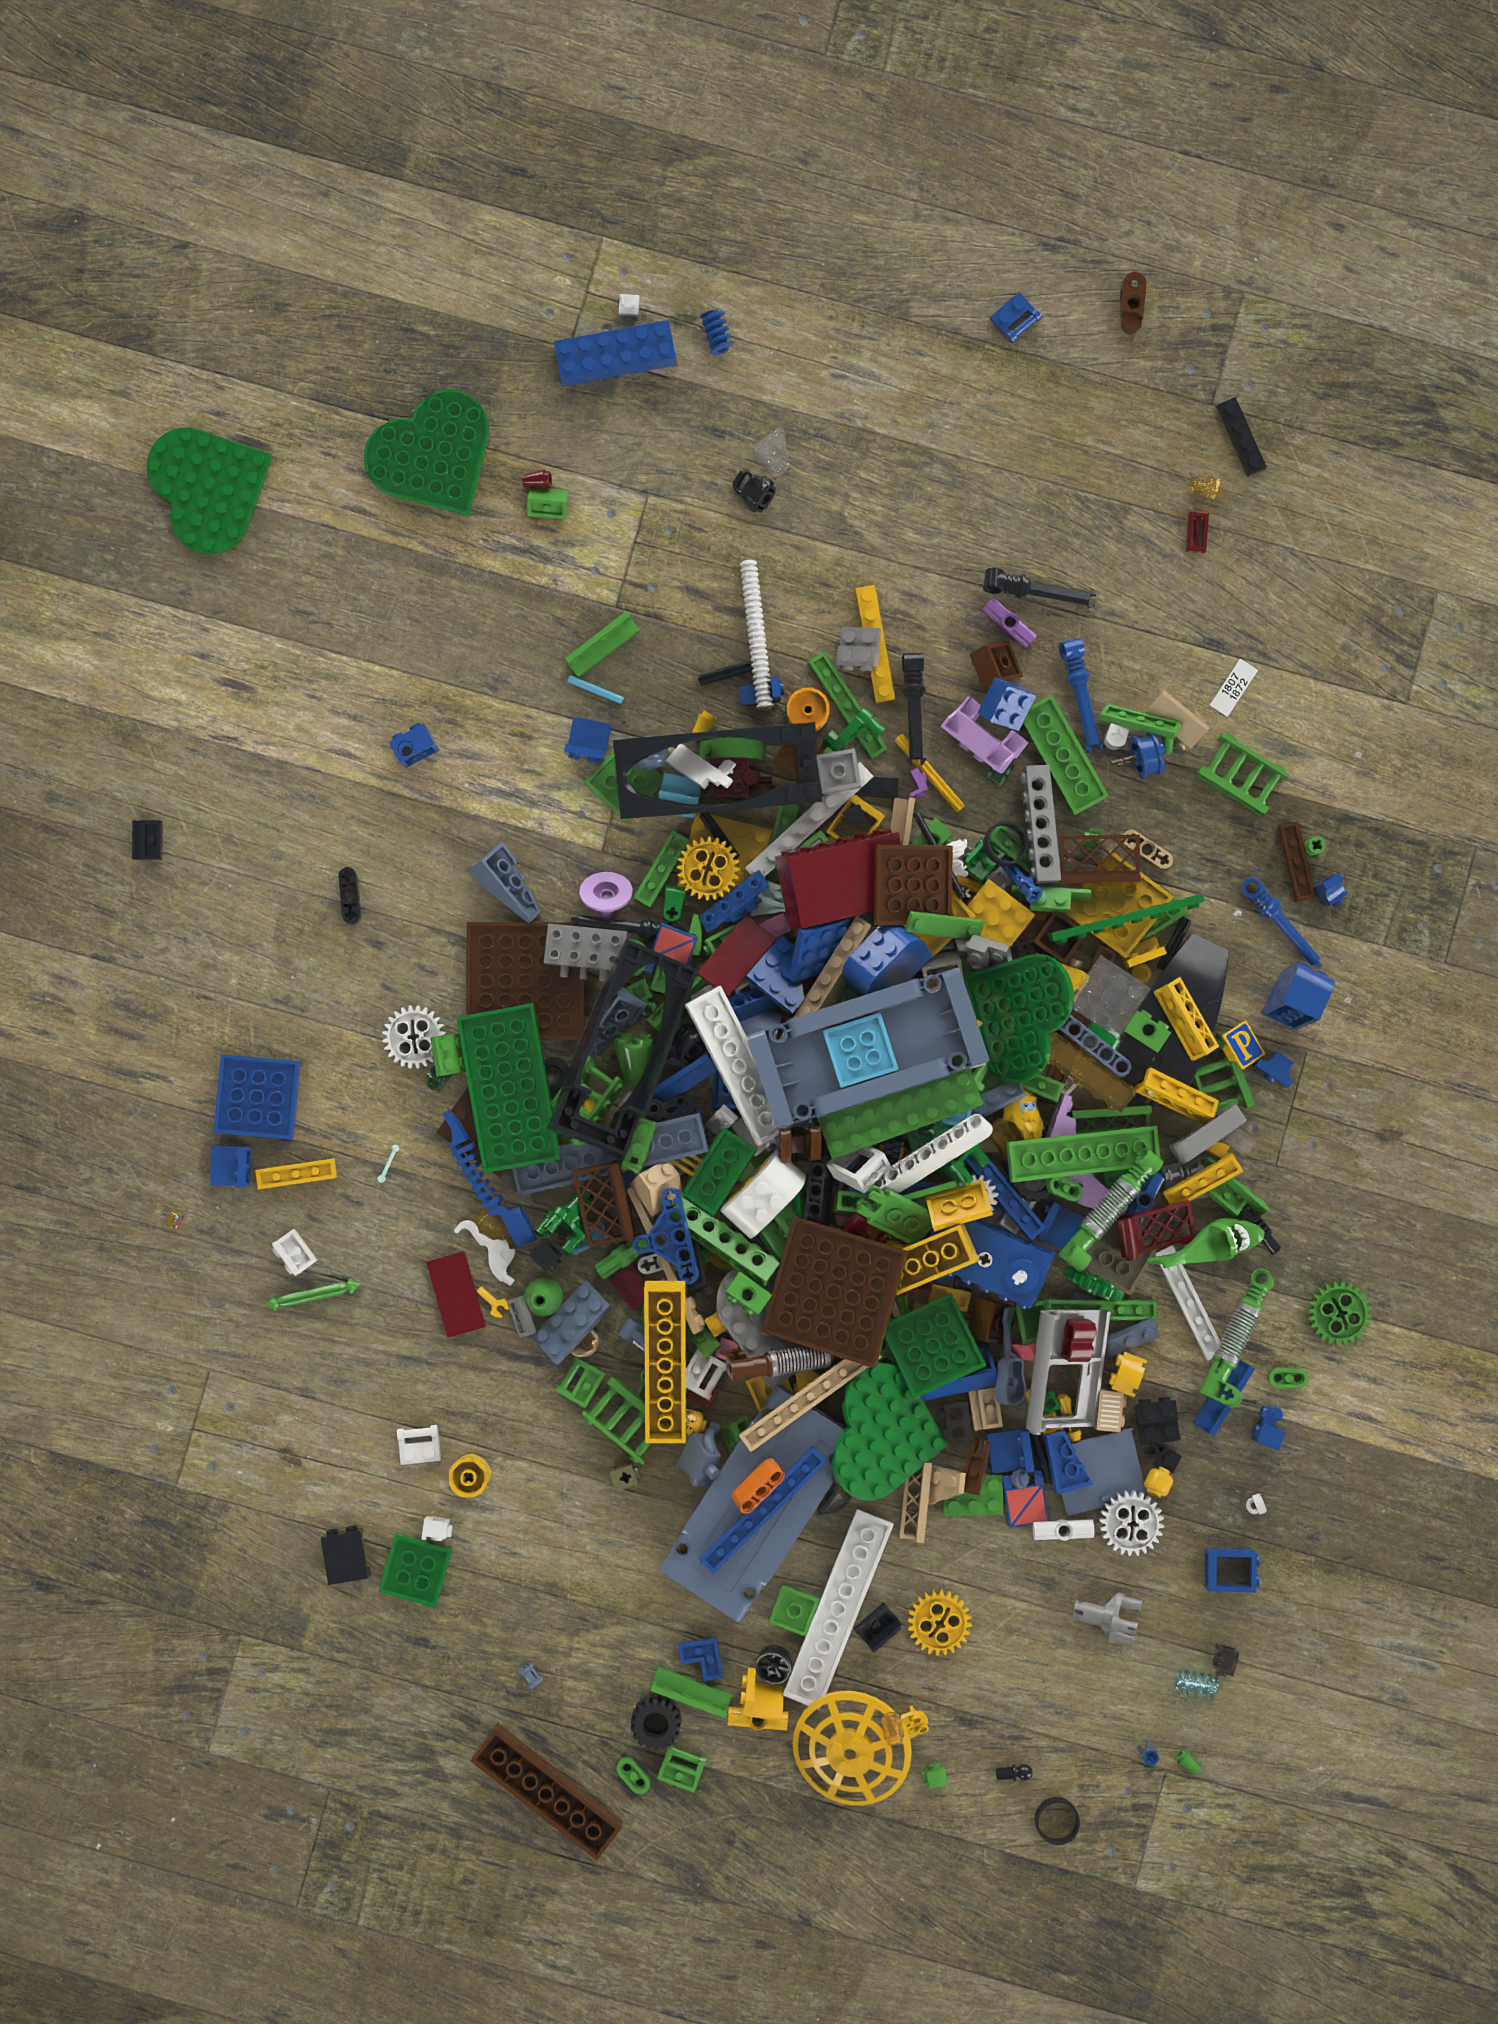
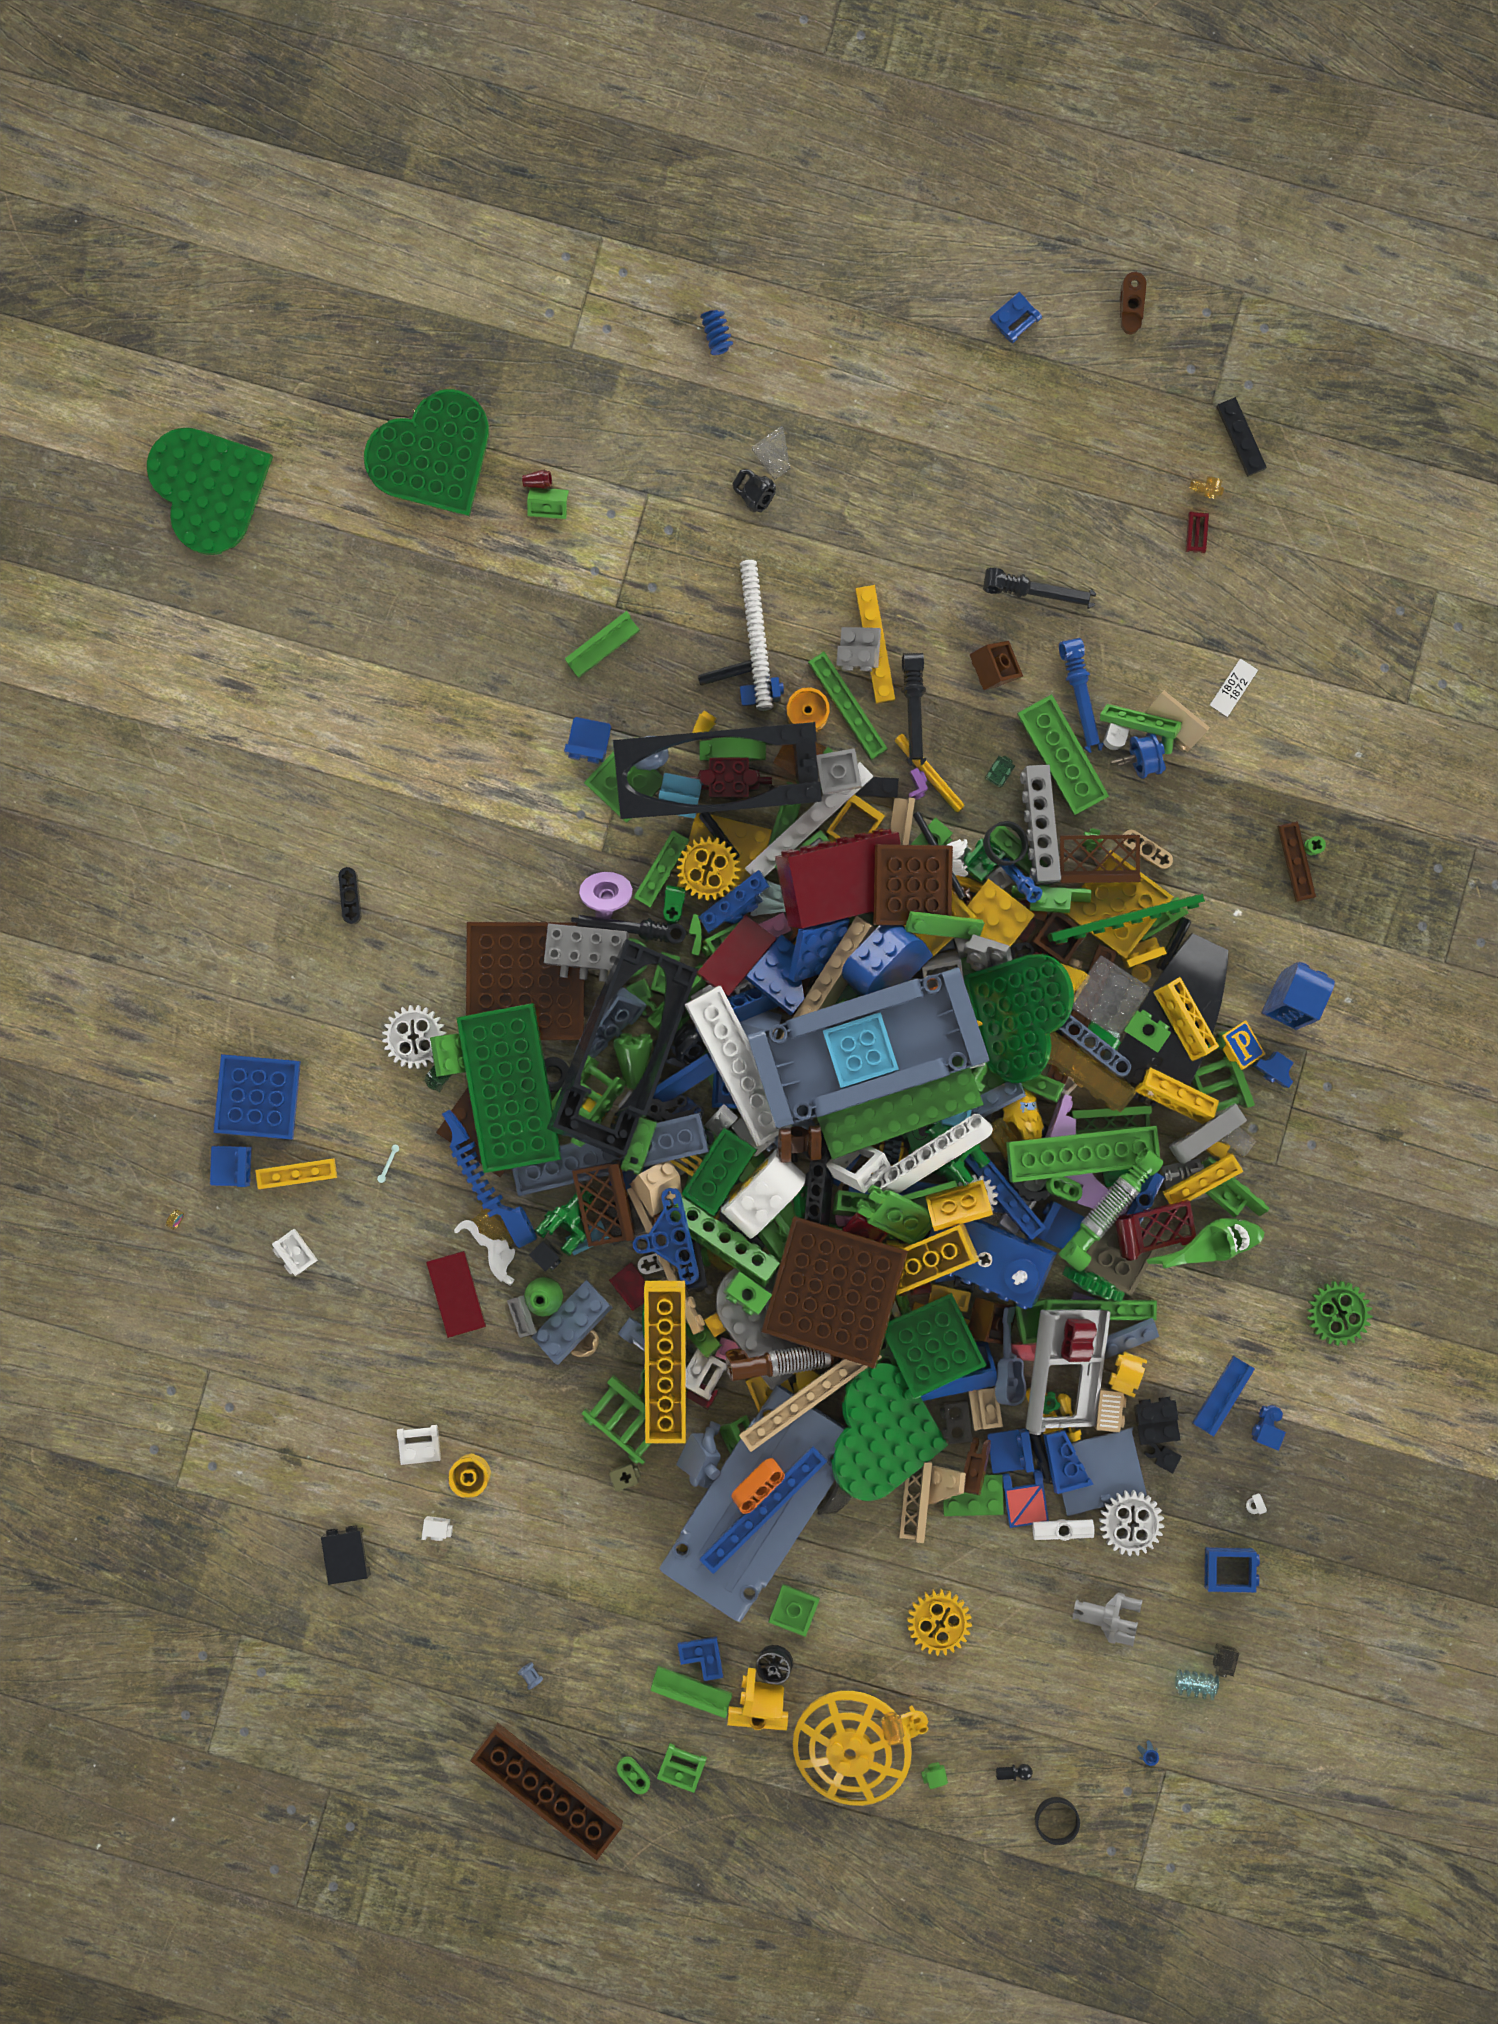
black plate [132,820,163,860] -> none
bright green wheel [264,1278,361,1312] -> none
green plate [378,1532,453,1608] -> none
blue brick [389,723,440,768] -> none
sand blue wedge [468,842,541,923] -> none
yellow bar [476,1286,509,1318] -> none
blue brick [554,320,677,386] -> none
bright green plate [555,1356,606,1408] -> none
medium azure bar [567,675,624,705] -> none
bright green piece [594,1232,648,1280] -> none
white tile [619,294,640,317] -> none
black tyre [631,1694,681,1751] -> none
coral flag [644,923,698,974] -> none
white piece [666,744,736,789] -> none
yellow head [686,1409,707,1436] -> none
white plate [783,1508,894,1710] -> none
green beam [822,708,886,752] -> none
black tile [841,804,868,824] -> none
black bracket [854,1602,903,1652] -> none
lavender bracket [941,696,1029,774] -> none
blue brick [978,677,1036,731] -> none
medium lavender piece [982,597,1037,649] -> none
sand blue plate [1011,1469,1029,1489] -> none
yellow head [1144,1467,1173,1498] -> none
white plate [1154,1245,1221,1361] -> none
bright green pin [1175,1750,1201,1775] -> none
bright green fence [1195,733,1290,817] -> none
bright green piece [1199,1268,1274,1408] -> none
black hinge [1240,1204,1281,1255] -> none
blue piece [1242,876,1322,969] -> none
bright green plate [1267,1367,1309,1389] -> none
blue arch [1314,873,1347,907] -> none

